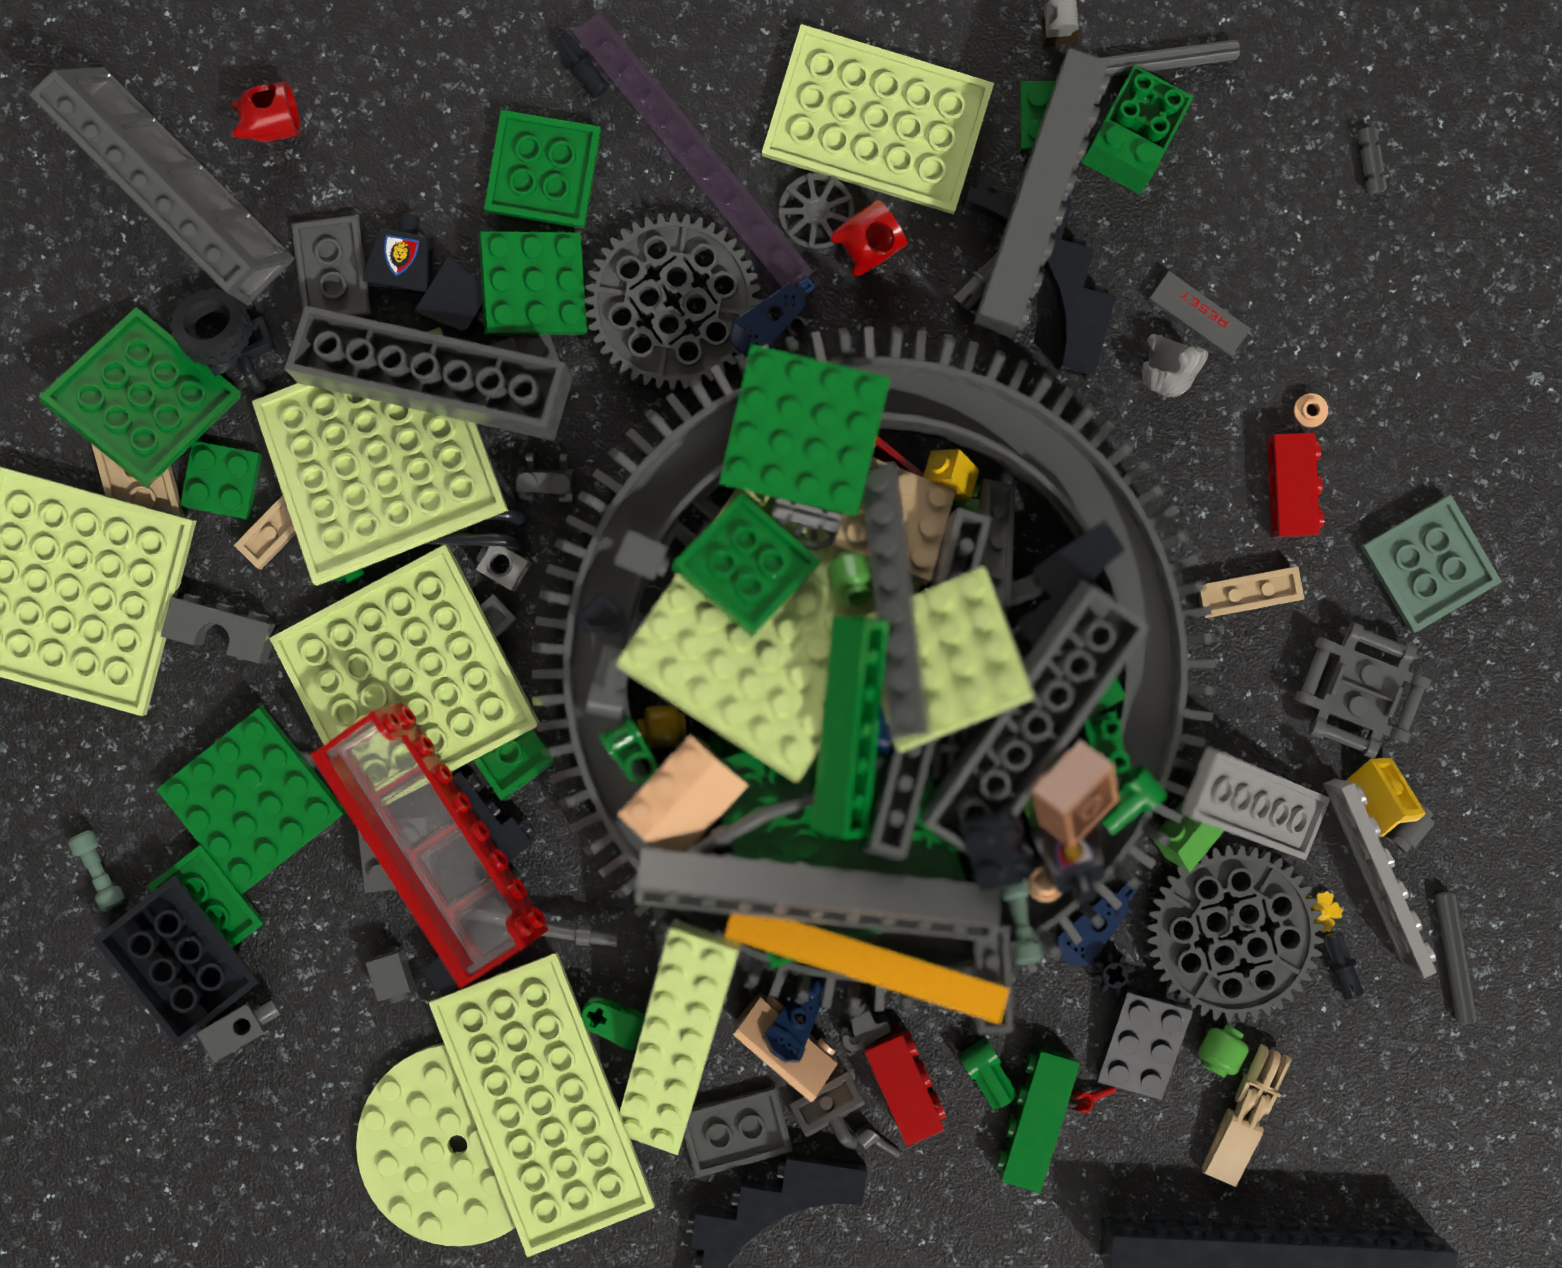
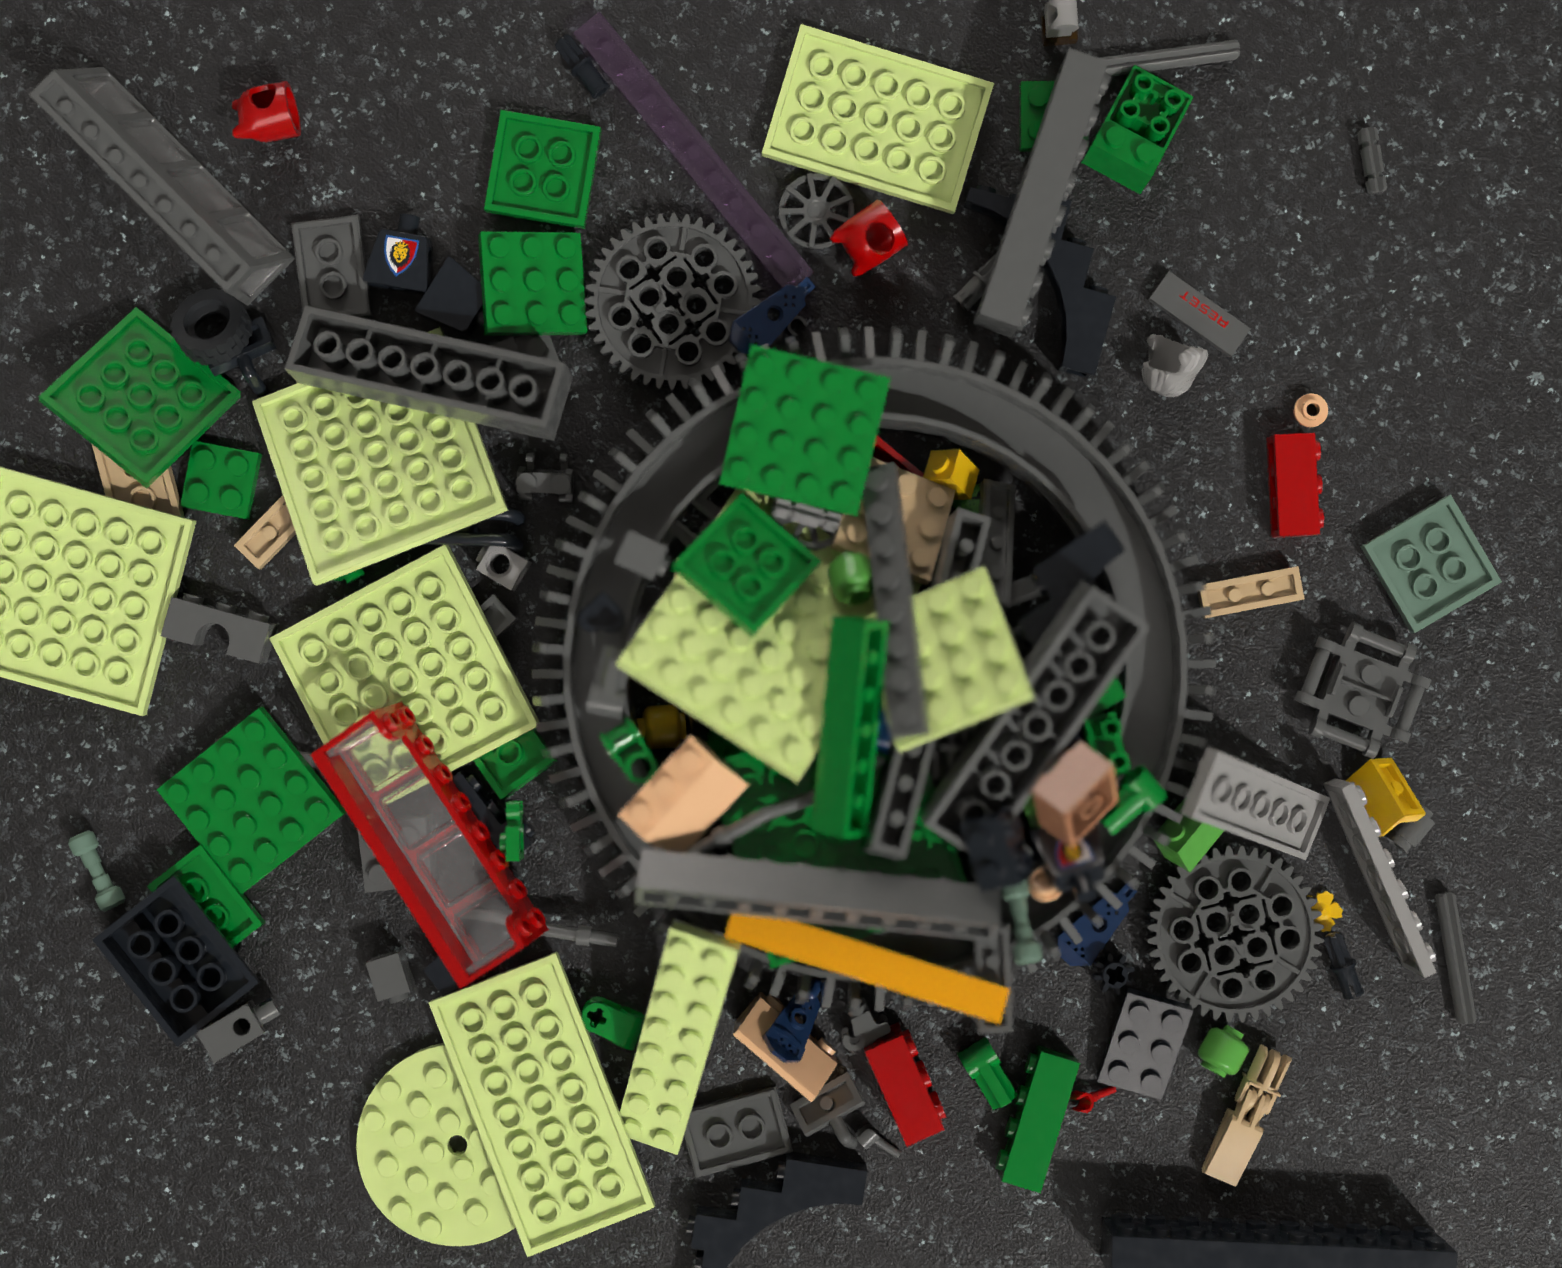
none -> green plate [500,800,524,861]

